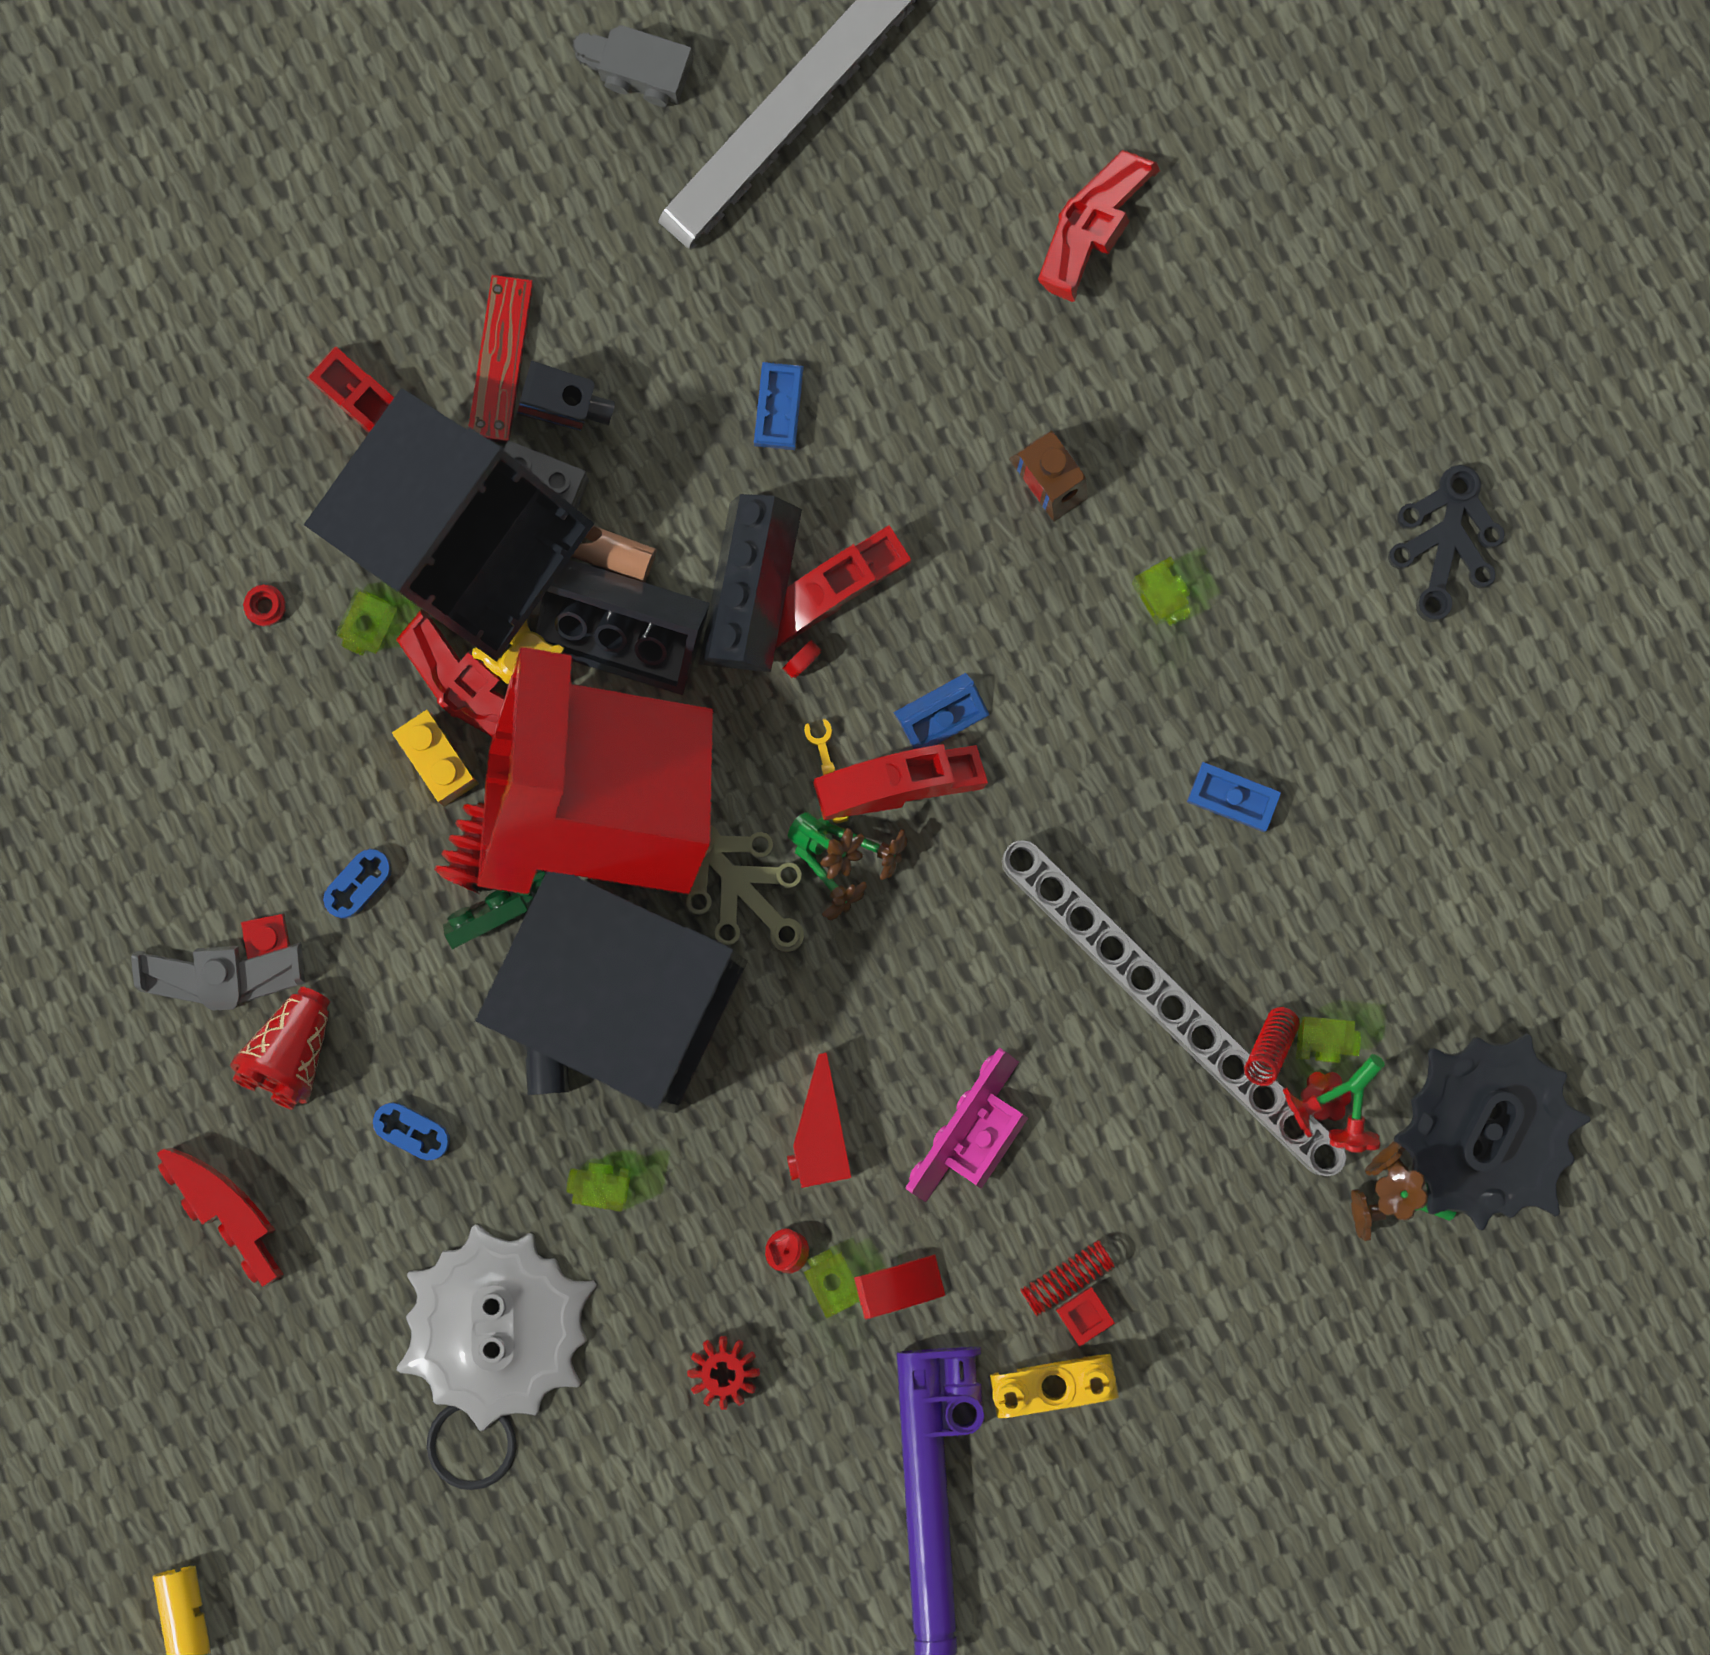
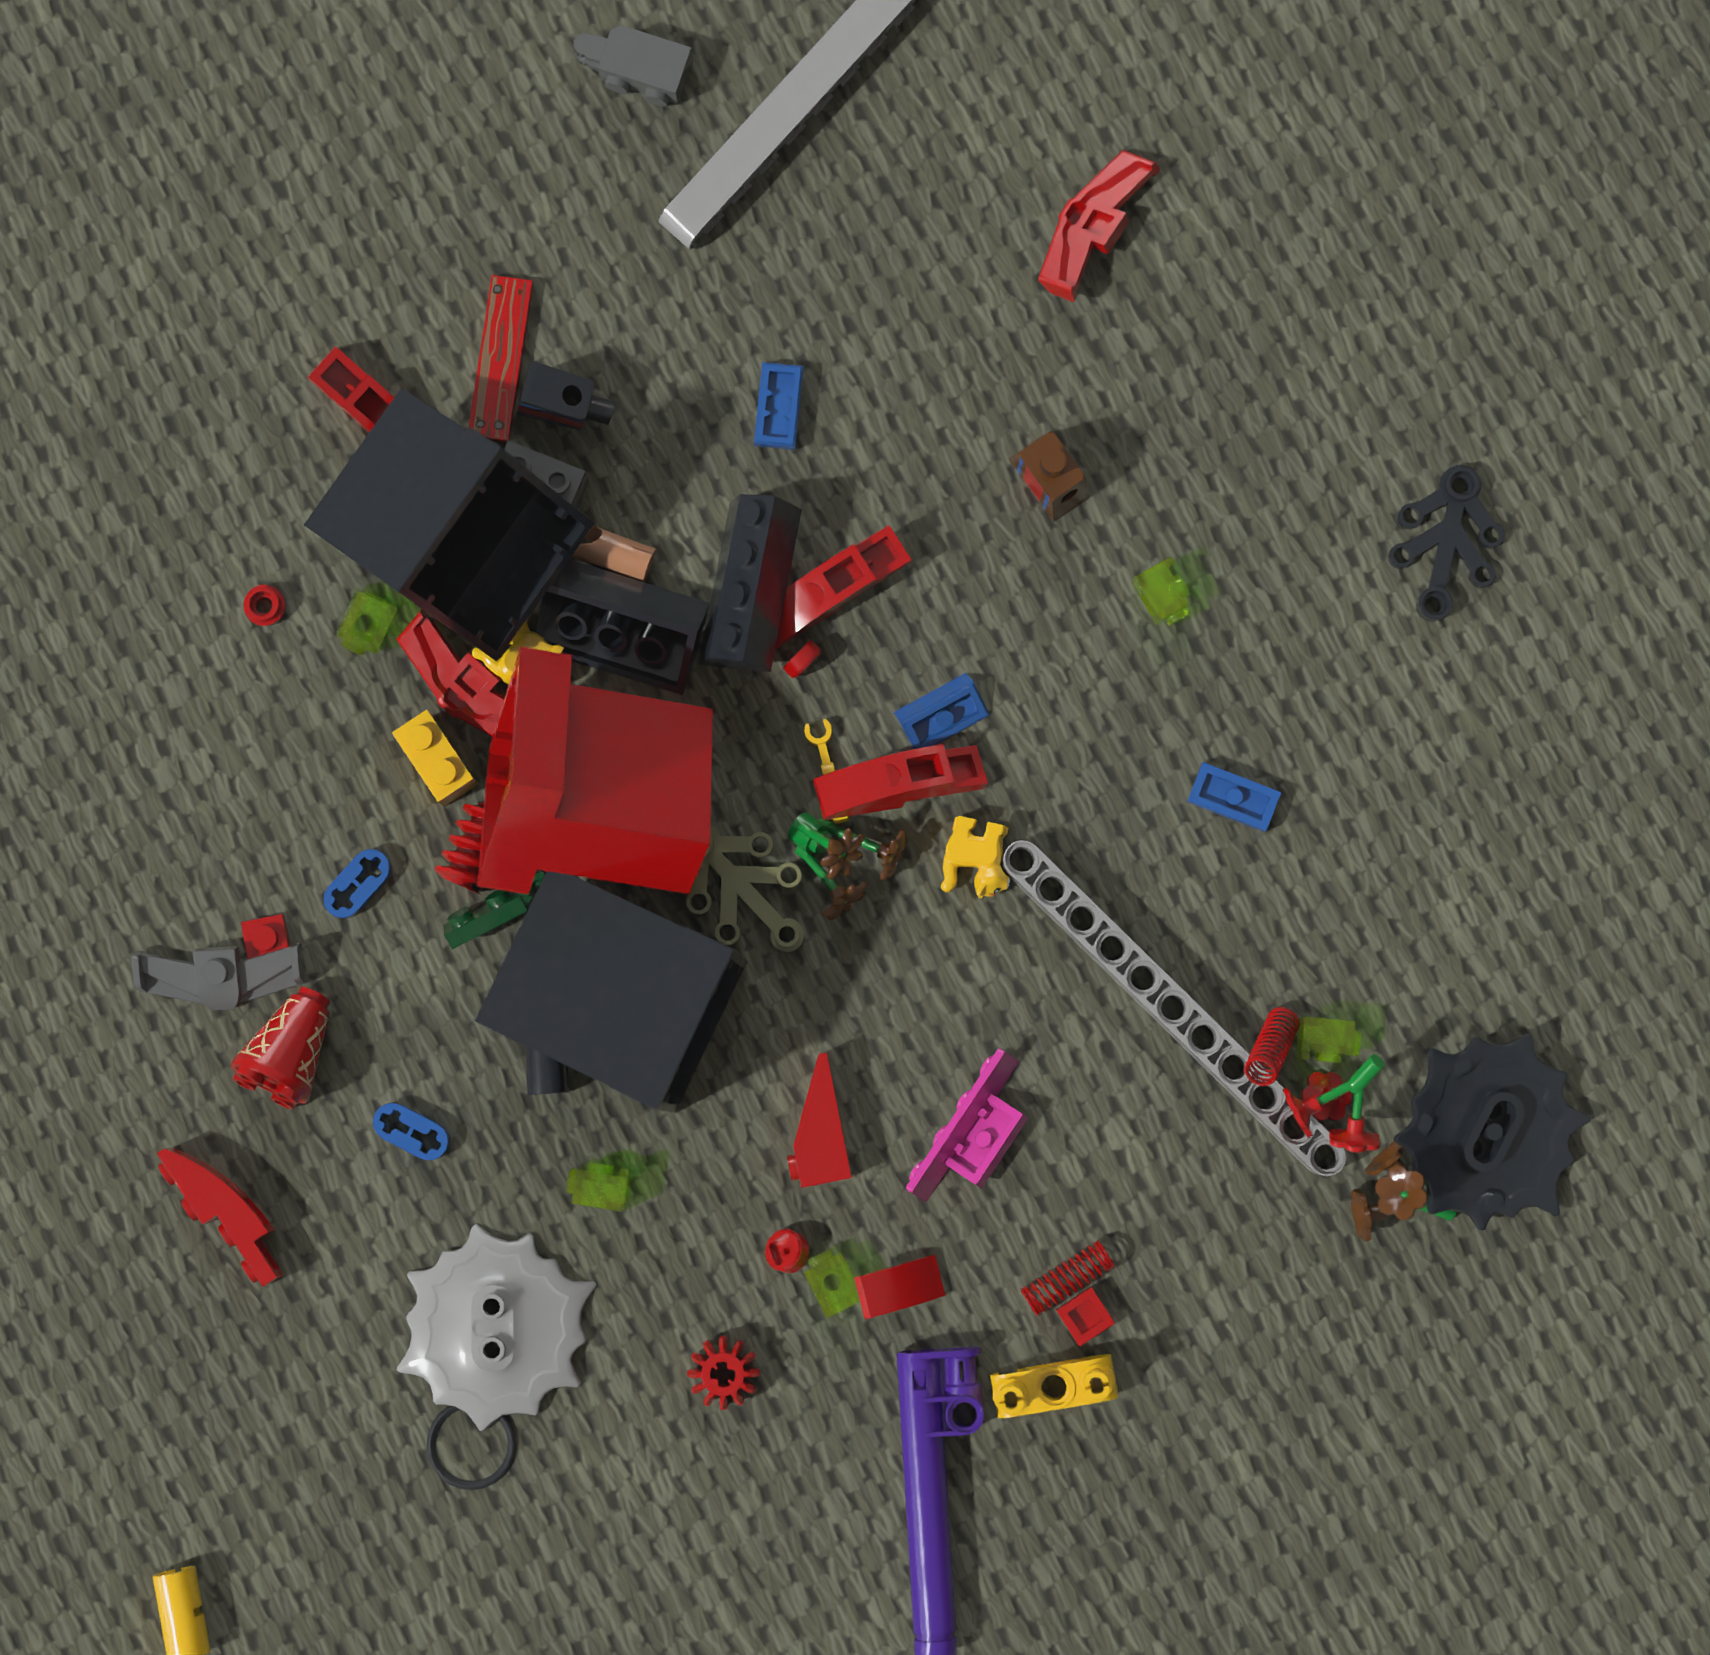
none -> yellow animal [941,816,1010,899]

